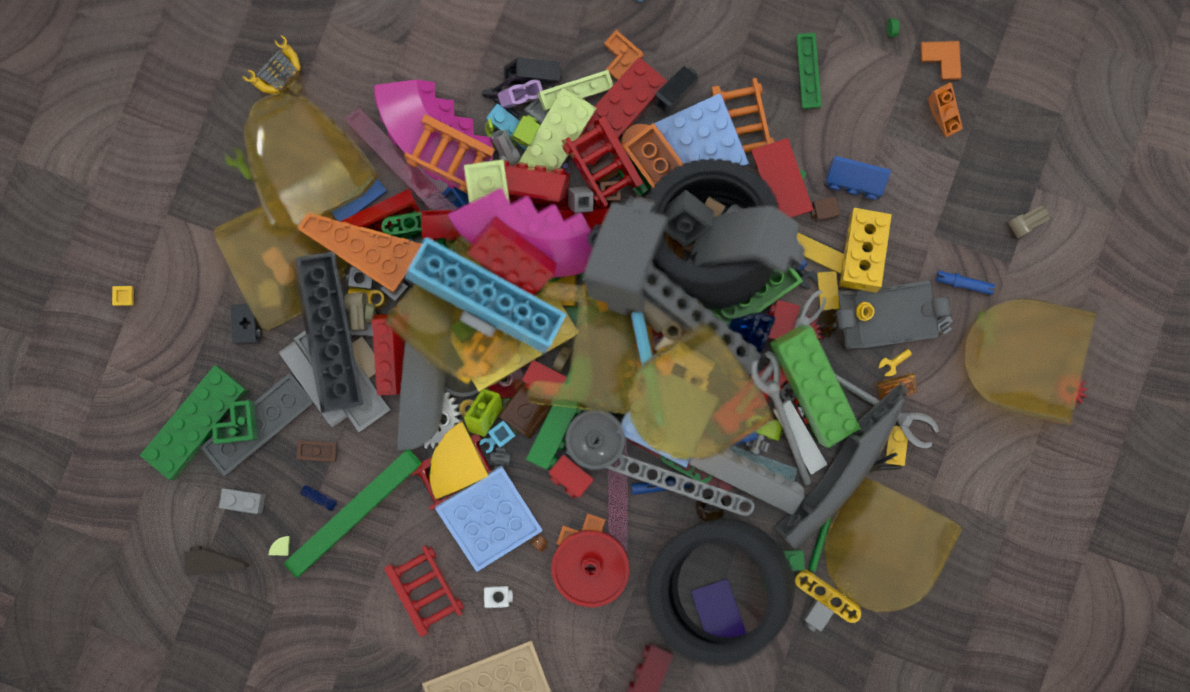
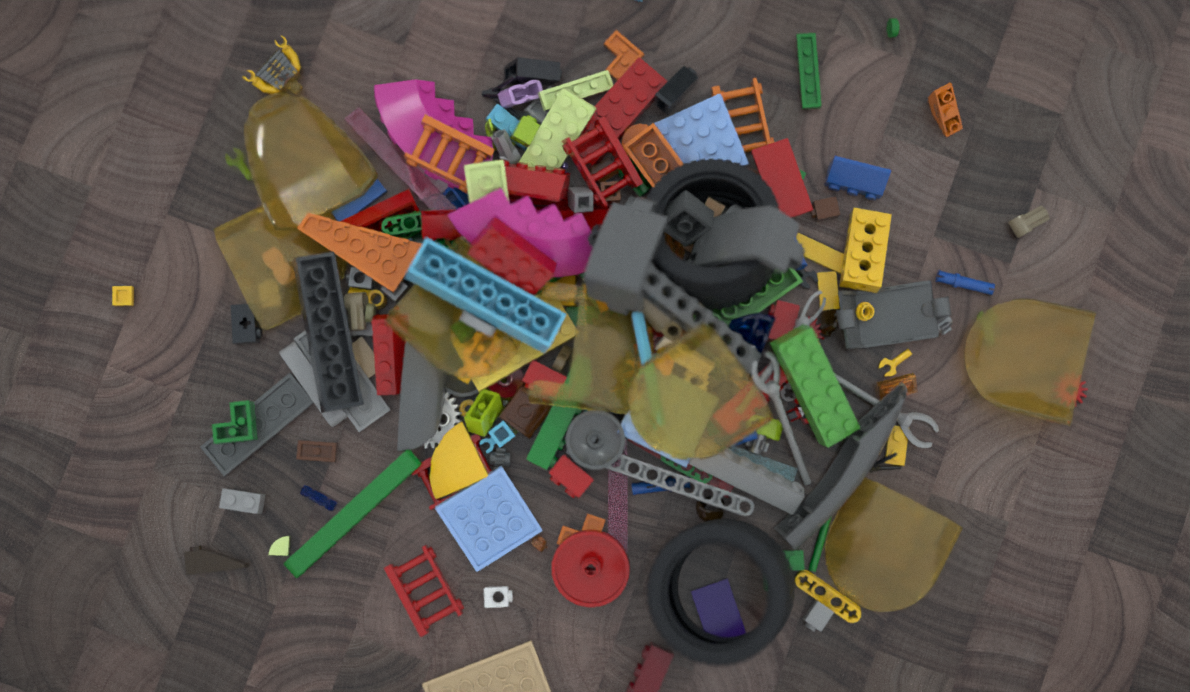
green brick [140,365,249,480] -> none
white tile [772,399,828,475] -> none
orange tile [920,41,961,80] -> none

